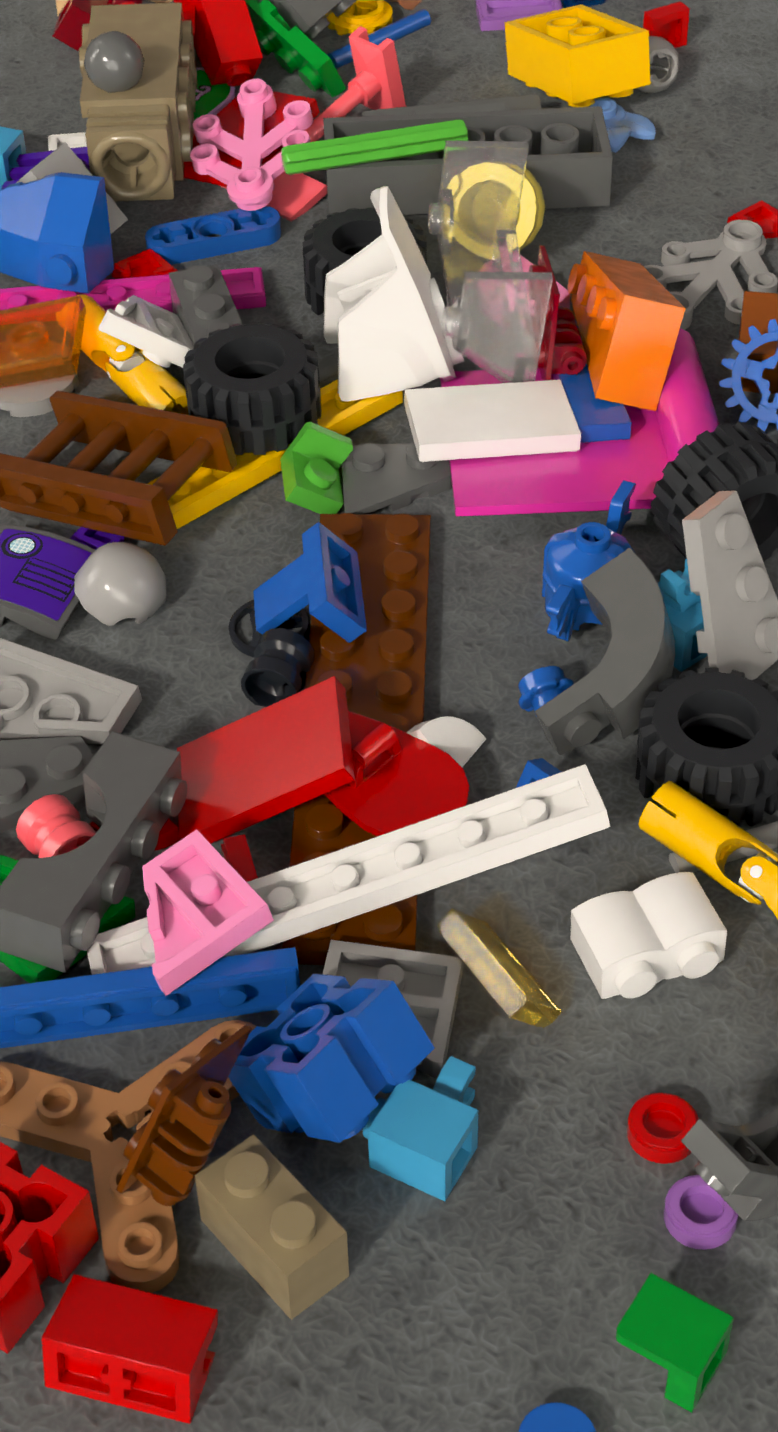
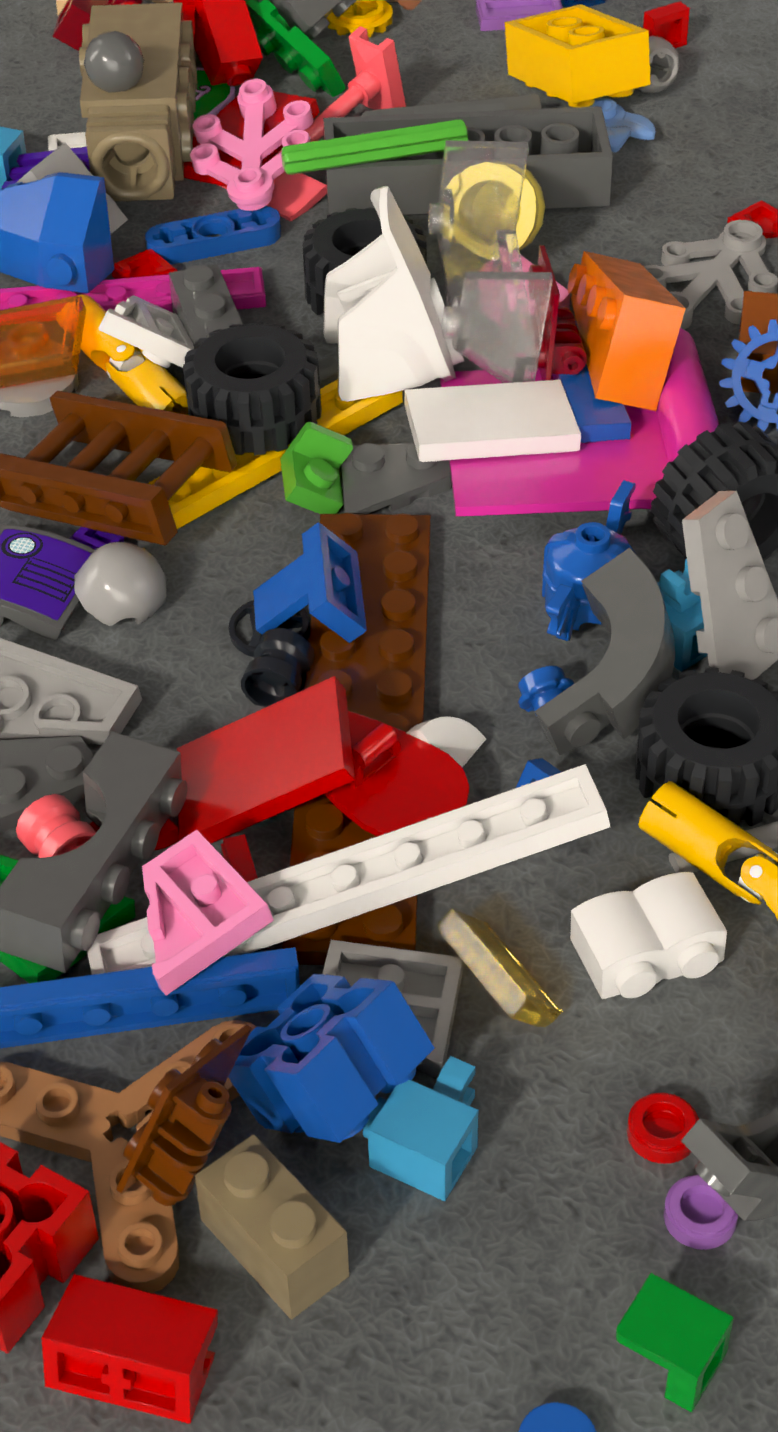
blue piece [327,9,431,69] -> none

